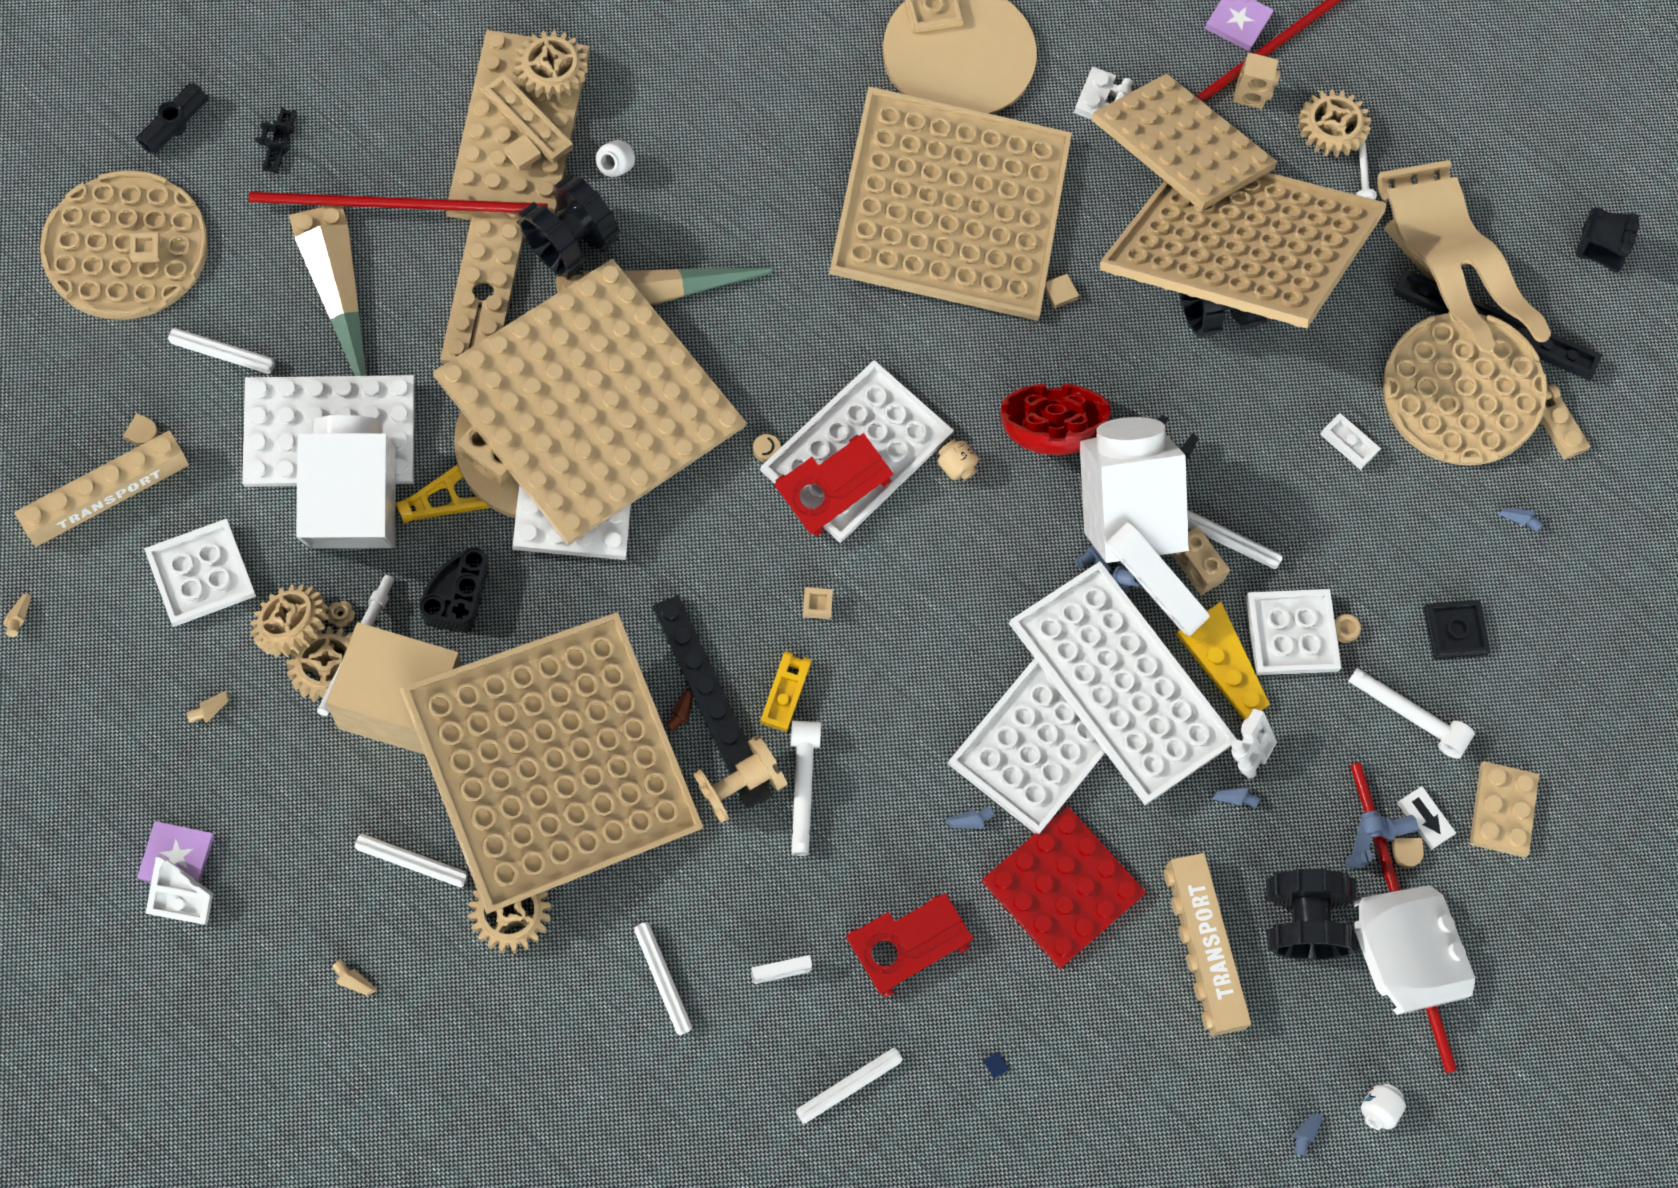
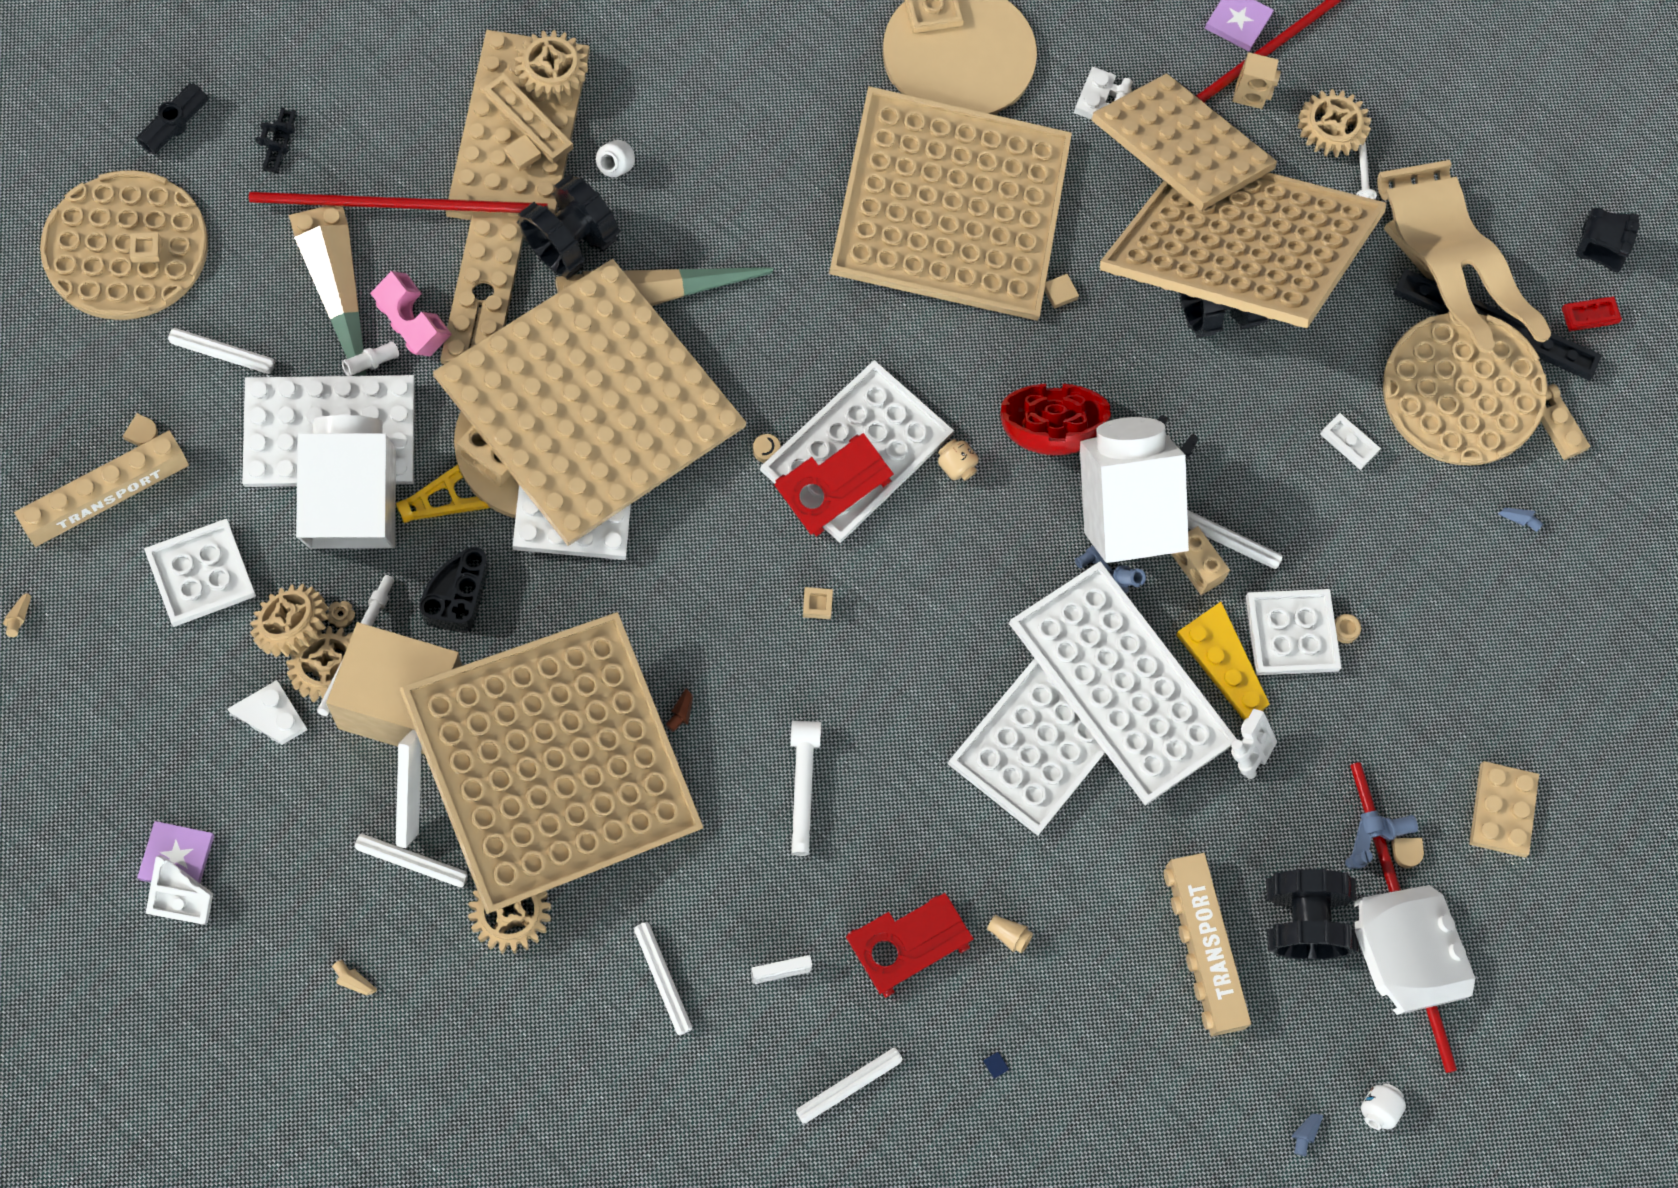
tan bar [186,690,229,723] -> none
black plate [652,595,772,809] -> none
tan piece [693,735,787,823] -> none
yellow plate [760,651,812,733] -> none
sand blue bar [946,806,994,828] -> none
red plate [981,806,1146,969] -> none
white beam [1106,522,1210,637] -> none
sand blue bar [1212,787,1260,808] -> none
white piece [1348,668,1475,759] -> none
white tile [1397,786,1456,850] -> none
black tile [1424,600,1491,659] -> none
none -> white wing [228,680,307,745]
none -> white pin [342,341,399,376]
none -> bright pink arch [371,271,452,356]
none -> white tile [396,730,422,848]
none -> tan cone [987,915,1033,953]
none -> red plate [1561,296,1622,332]

